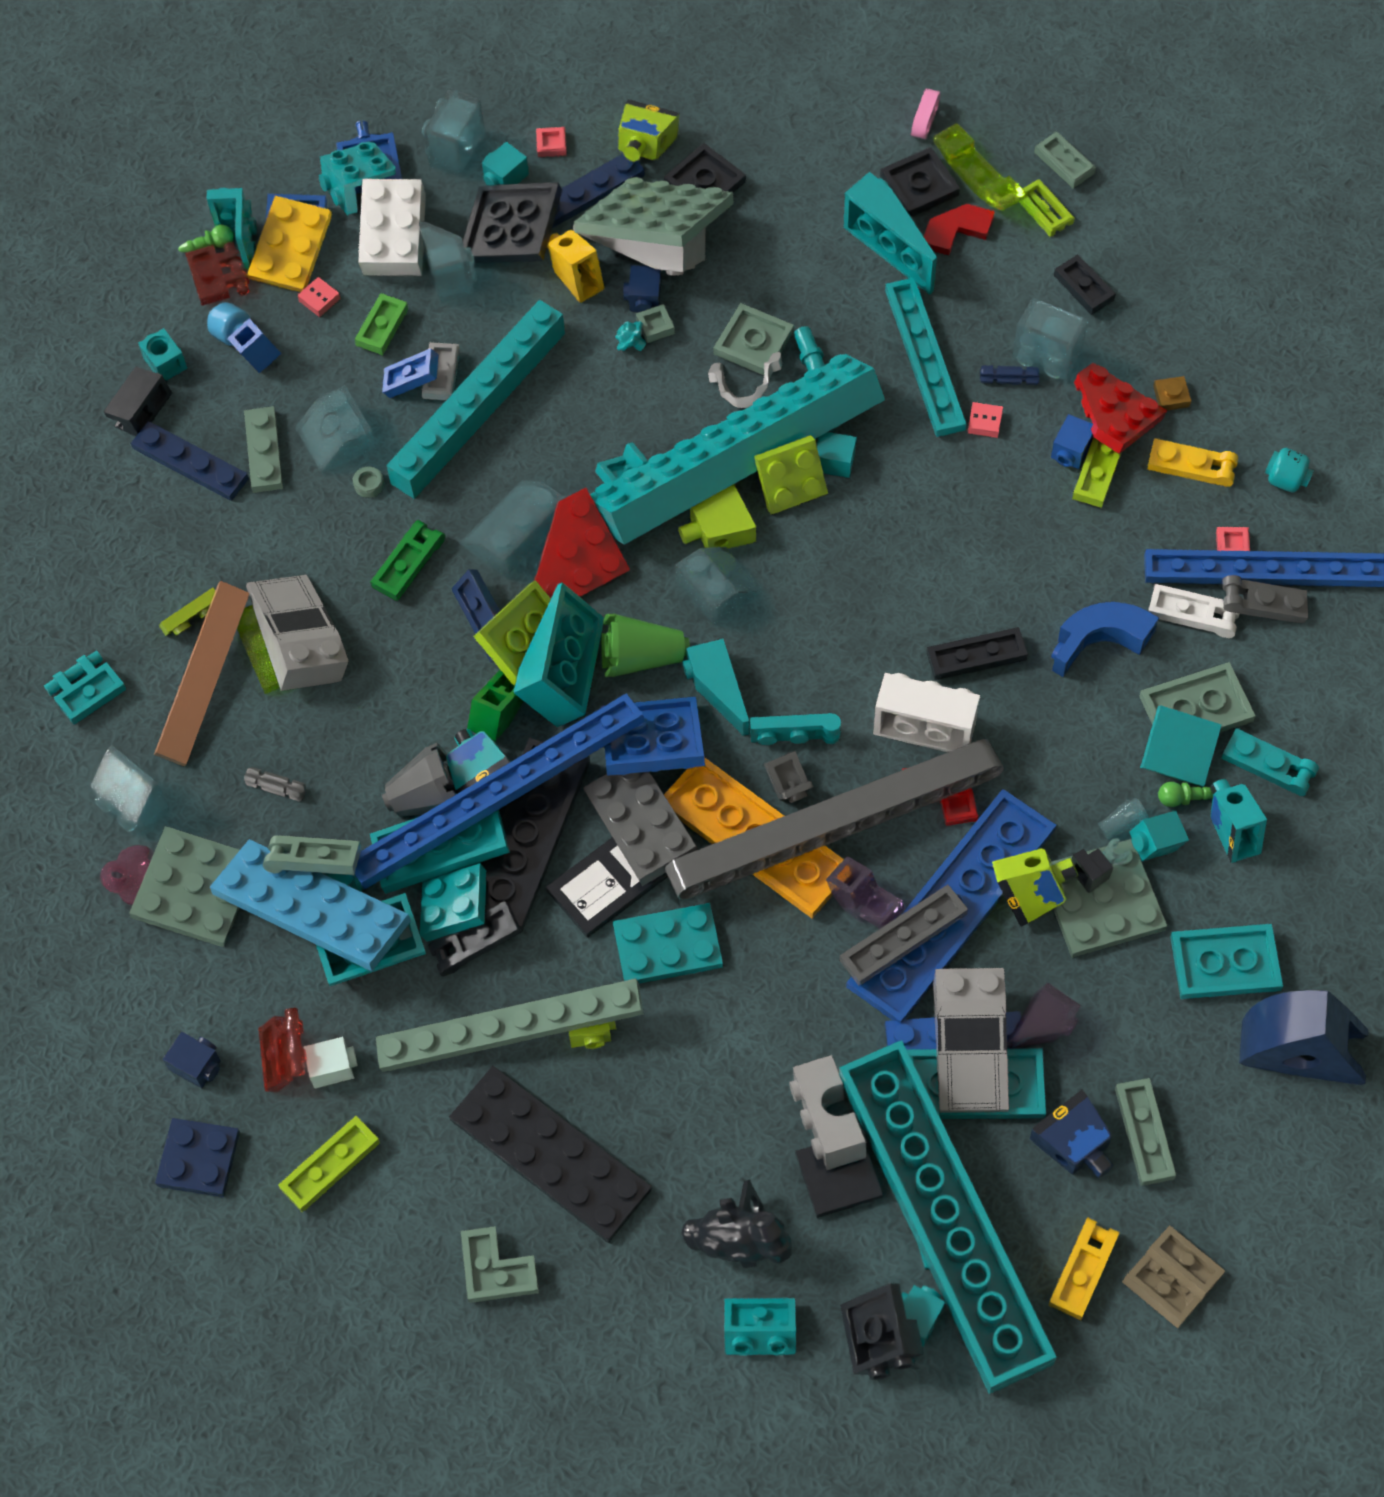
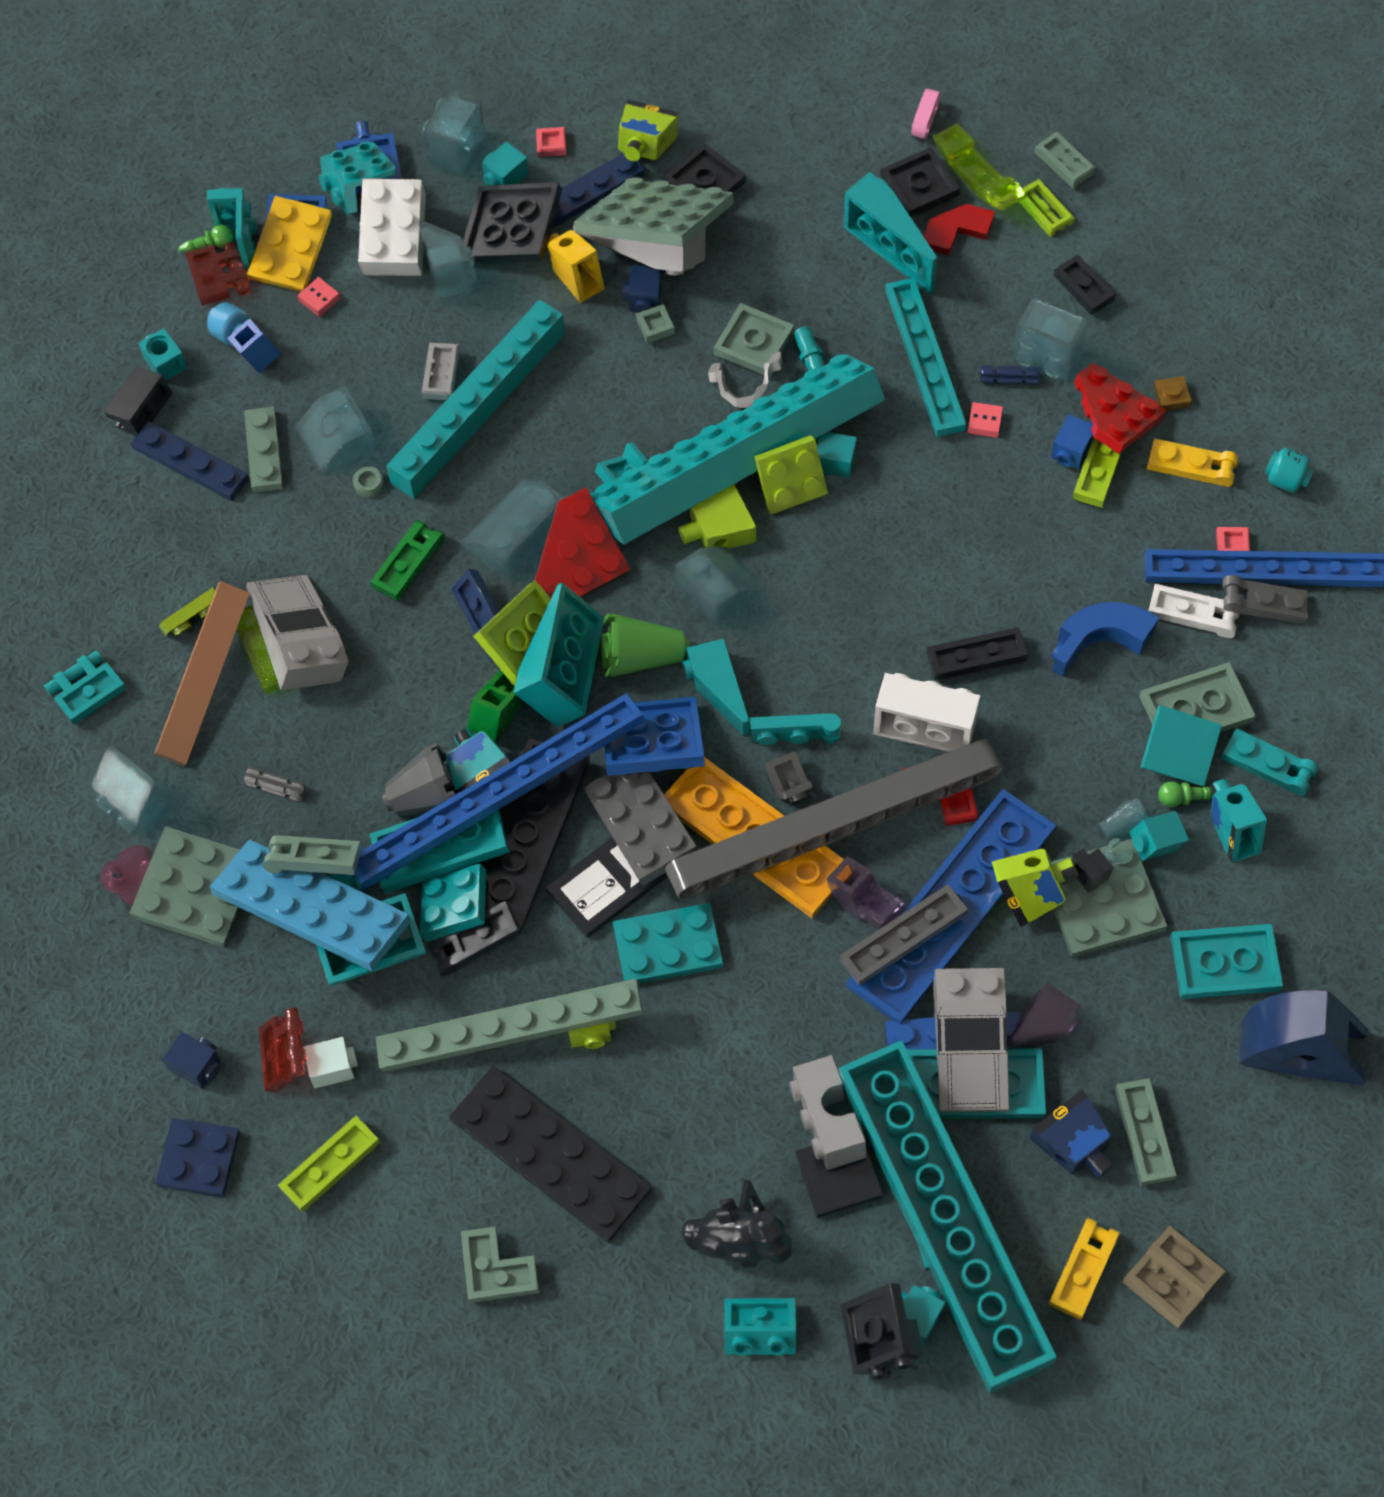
bright green plate [355,293,409,355] -> none
blue plate [382,348,439,398] -> none
teal plant [615,321,647,351] -> none

